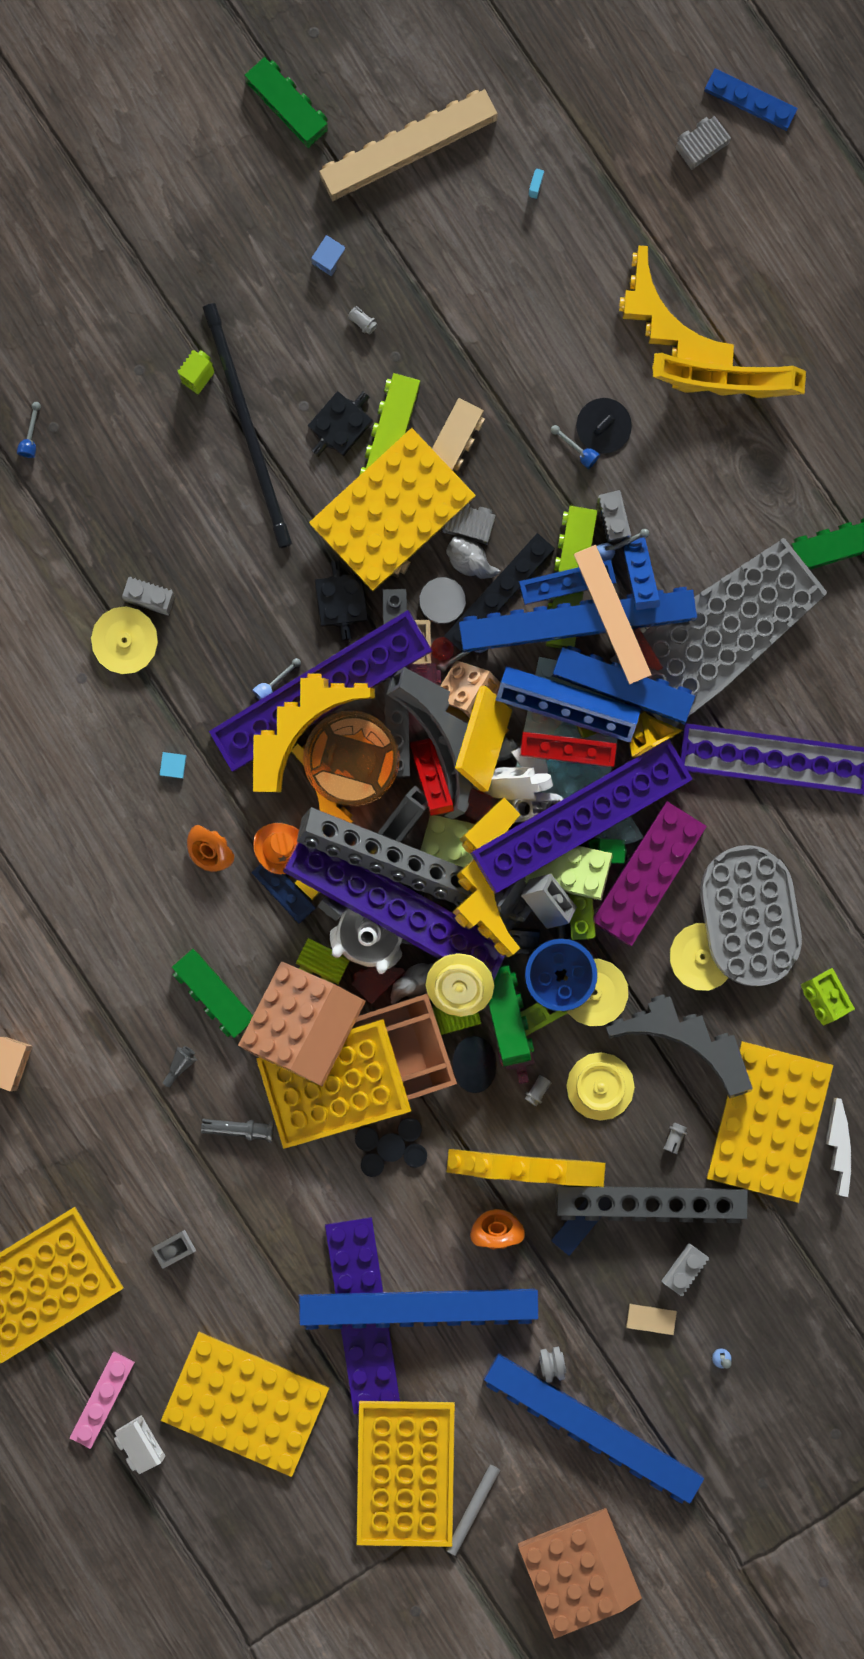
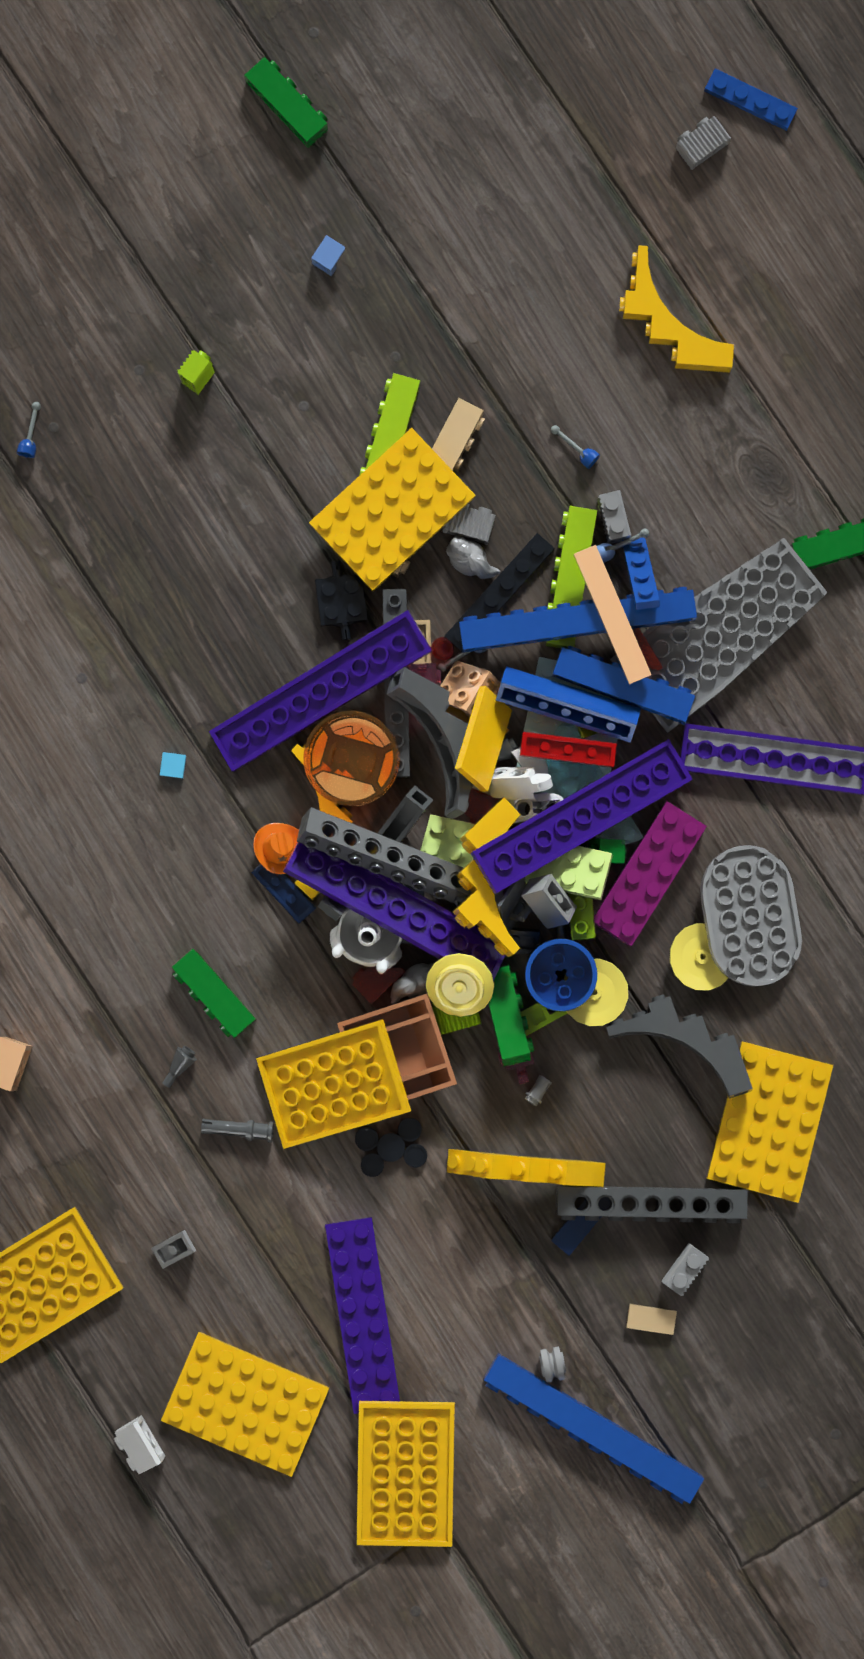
bright pink plate [70,1352,135,1449] -> none
light yellow piece [91,606,158,674] -> none
light grey brick [122,577,175,616] -> none
orange hat [187,825,234,872] -> none
black piece [203,303,292,548] -> none
nougat slope [238,961,366,1086] -> none
hinge [252,658,301,700] -> none
yellow arch [253,674,375,792] -> none
lime brick [296,938,350,985] -> none
blue brick [298,1289,538,1330] -> none
black plate [308,391,373,457] -> none
tan brick [319,89,497,202] -> none
light grey pin [347,306,378,335] -> none
red plate [409,738,454,816] -> none
light grey tile [420,577,466,624] -> none
light grey piece [446,1464,500,1556] -> none
black shield [452,1036,497,1093] -> none
orange hat [470,1209,525,1250] -> none
nougat slope [518,1508,642,1639] -> none
blue plate [519,560,616,605] -> none
medium azure tile [529,169,544,199] -> none
light yellow piece [566,1052,635,1121] -> none
black shield [576,398,632,454] -> none
yellow slope [629,712,683,758] -> none
yellow arch [652,353,806,398] -> none
light grey pin [663,1123,687,1154] -> none
light blue hinge [712,1349,732,1369] -> none
lime bracket [801,968,855,1026] -> none
white slope [825,1098,851,1197] -> none

